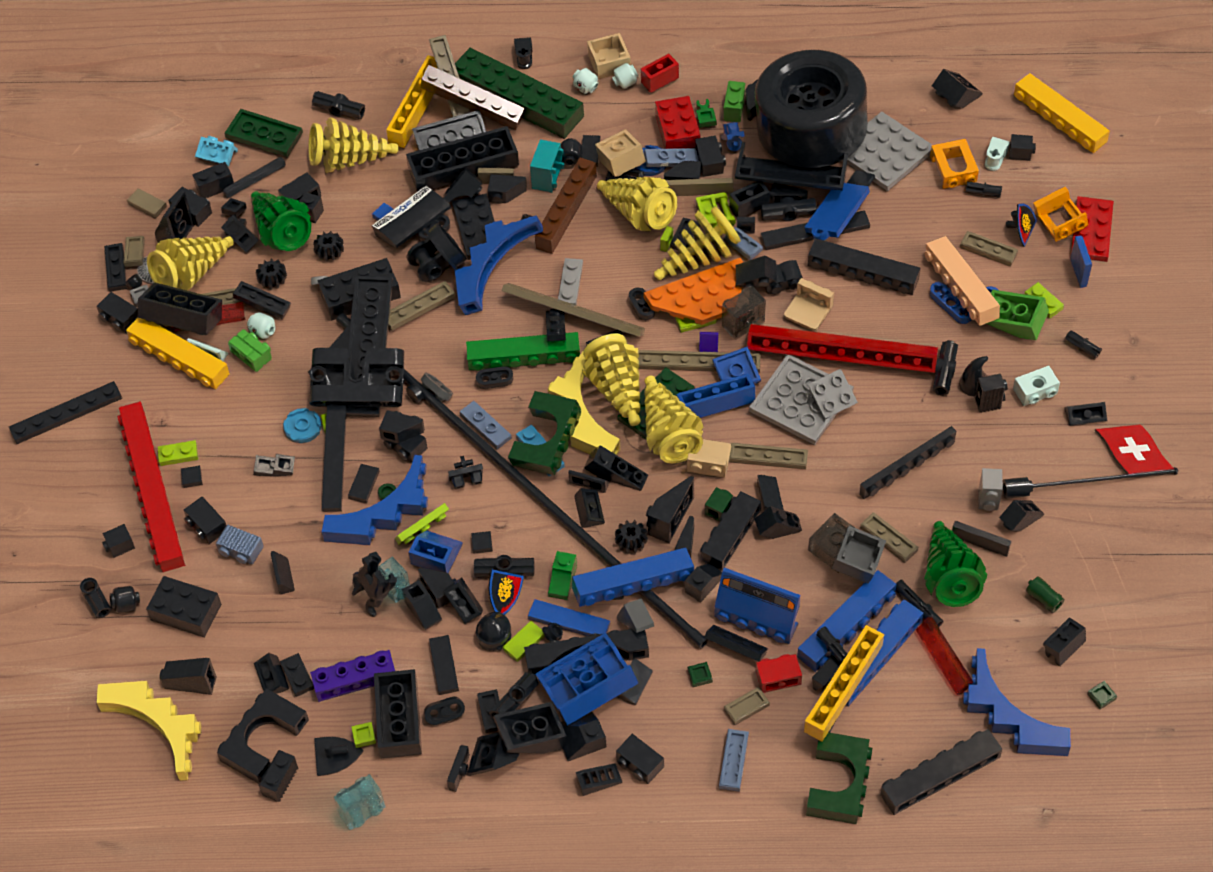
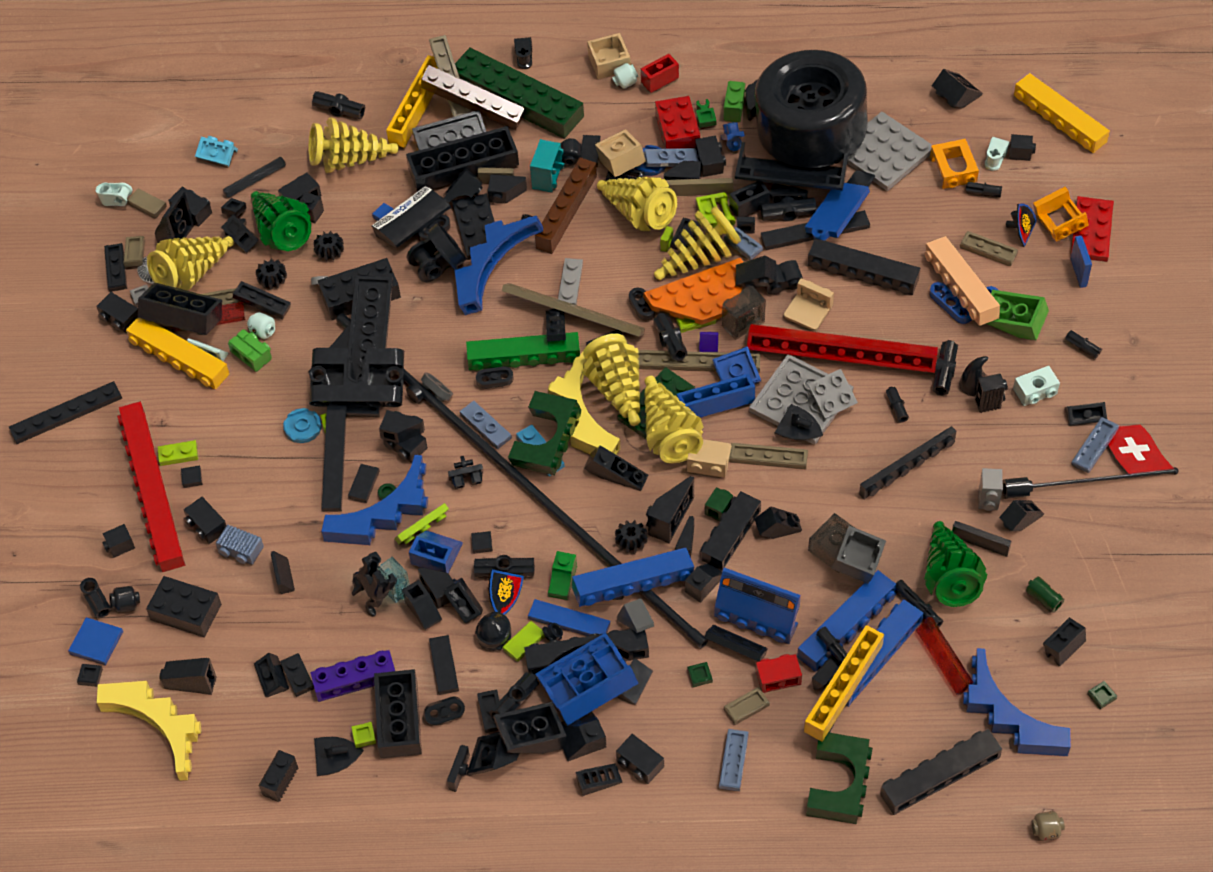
black hinge [126,273,142,289] -> none
black brick [192,162,234,198] -> none
black arch [217,688,309,784] -> none
dark green plate [224,109,303,157] -> none
slope [253,454,295,477] -> none
clear light blue brick [334,774,386,830] -> none
dark tan plate [389,281,455,331] -> none
black slope [568,470,610,493] -> none
light aqua head [572,68,599,94] -> none
black slope [574,488,605,528] -> none
black slope [757,475,784,511] -> none
dark tan tile [860,512,919,563] -> none
lime plate [1024,282,1064,319] -> none
none -> blue tile [68,617,123,665]
none -> black tile [77,664,103,687]
none -> light aqua piece [95,182,133,206]
none -> black piece [653,313,687,362]
none -> black shield [774,404,823,440]
none -> black axle [886,386,909,423]
none -> dark tan head [1031,811,1065,841]
none -> sand blue plate [1071,417,1119,473]

